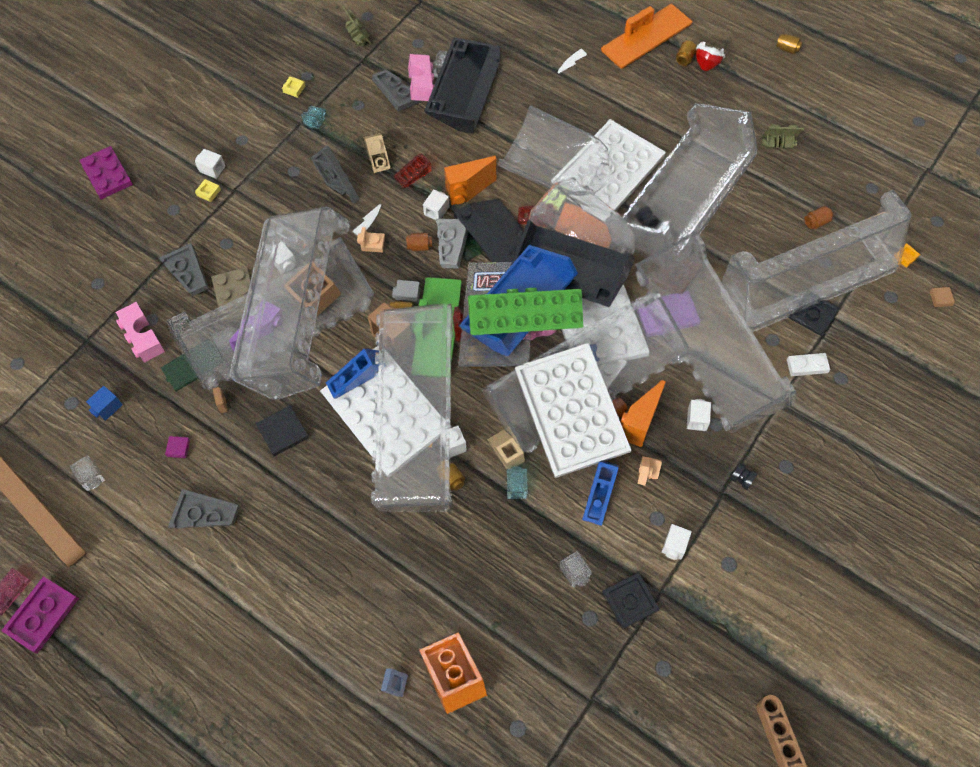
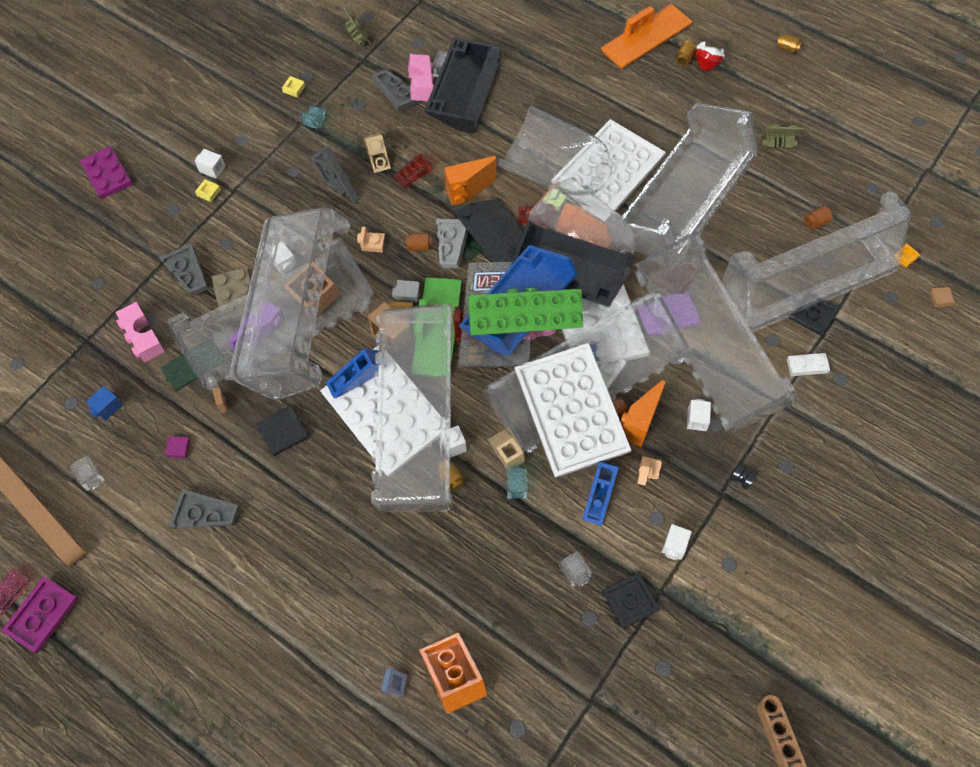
white sticker [353,204,381,236] -> none
white brick [423,190,450,220] -> none
white sticker [557,49,587,73] -> none
black wheel [635,206,660,232] -> none

